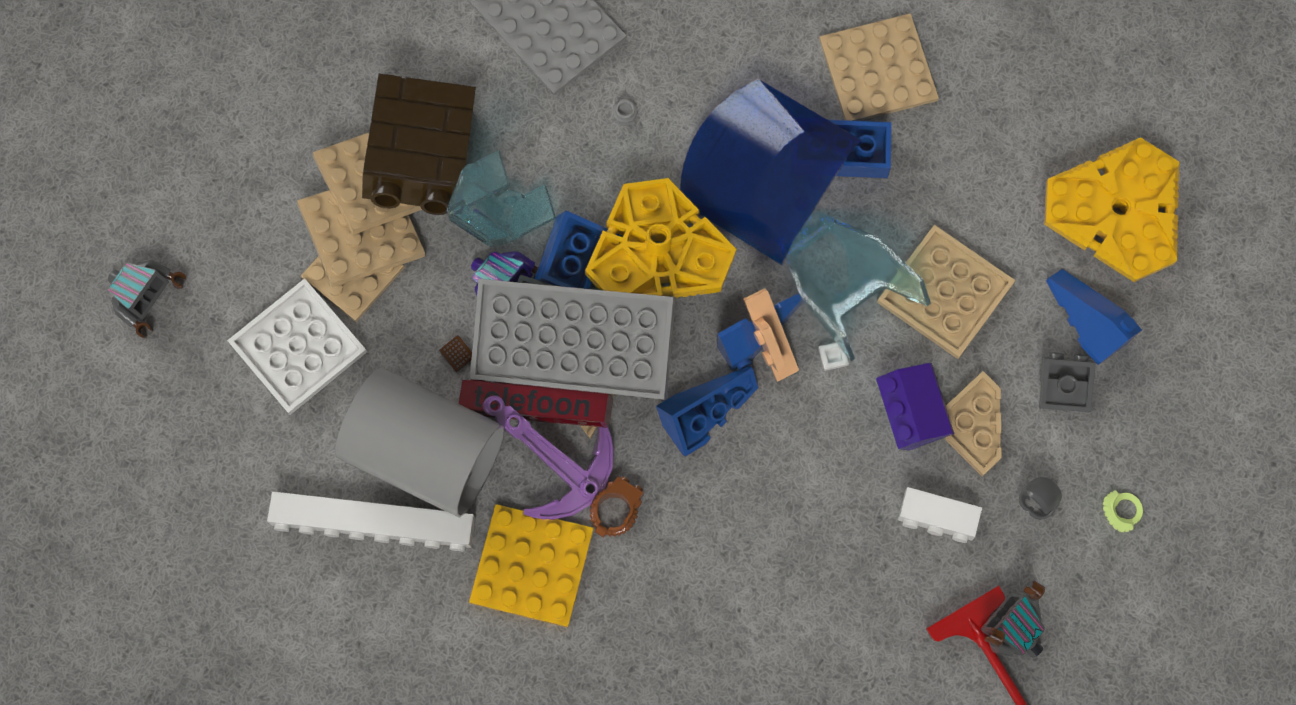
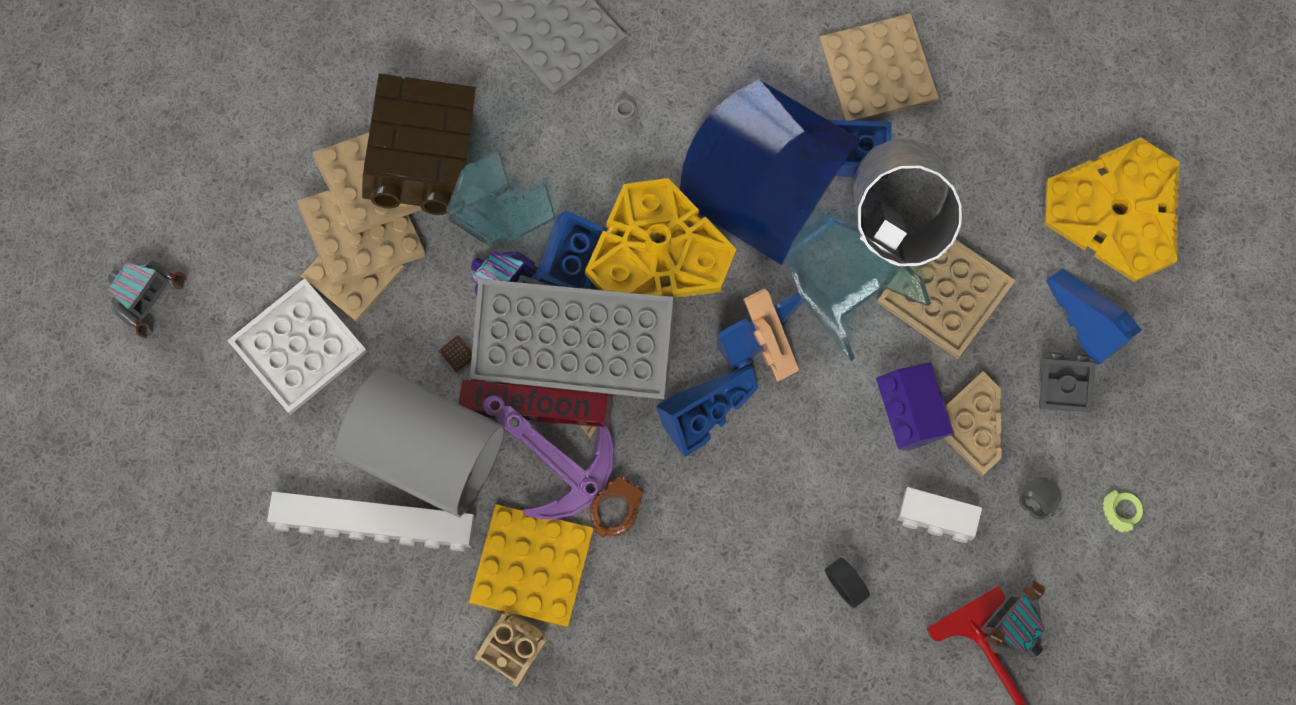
white tile [818,341,849,371] -> none
none -> tan slope [475,612,548,687]
none -> black tyre [825,557,870,608]
none -> light grey piece [853,139,962,266]

